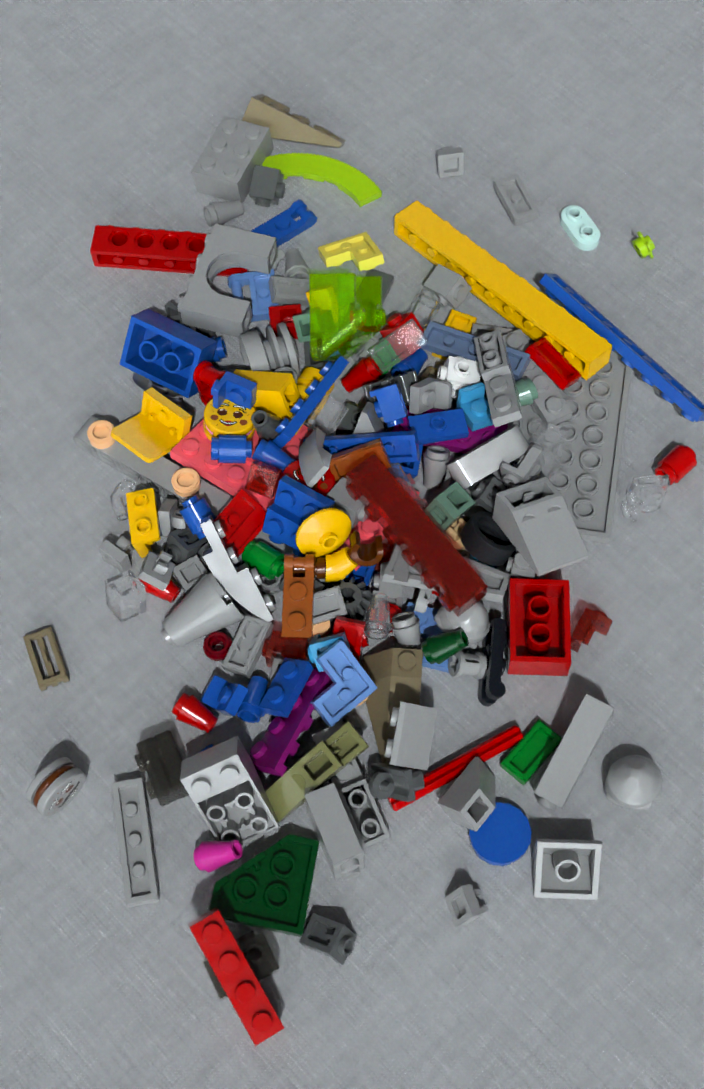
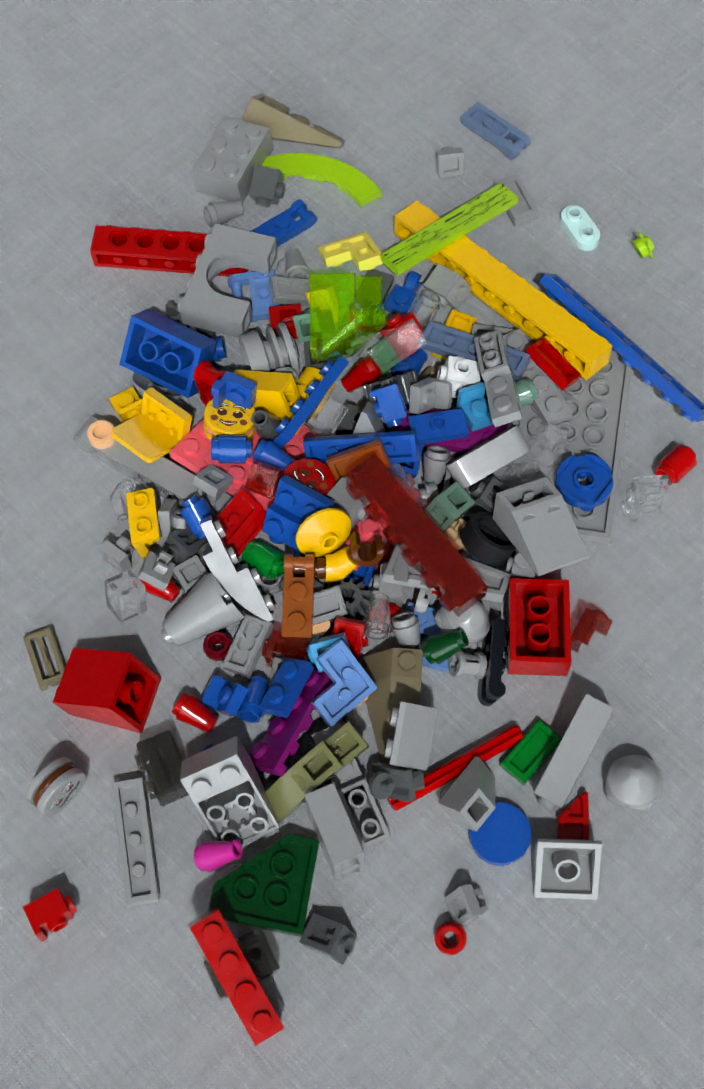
light nougat tile [171,468,201,497] -> none
light grey slope [299,428,332,488] -> none
light grey bracket [500,446,545,488] -> none
none -> red brick [23,888,77,942]
none -> red slope [53,648,161,733]
none -> yellow bracket [109,386,143,423]
none -> light grey tile [192,464,234,503]
none -> lime tile [381,183,518,276]
none -> blue plate [383,271,422,314]
none -> light grey plate [419,480,439,506]
none -> red plate [434,921,467,955]
none -> sand blue plate [461,102,531,160]
none -> blue plate [555,454,613,511]
none -> red tile [556,792,590,840]

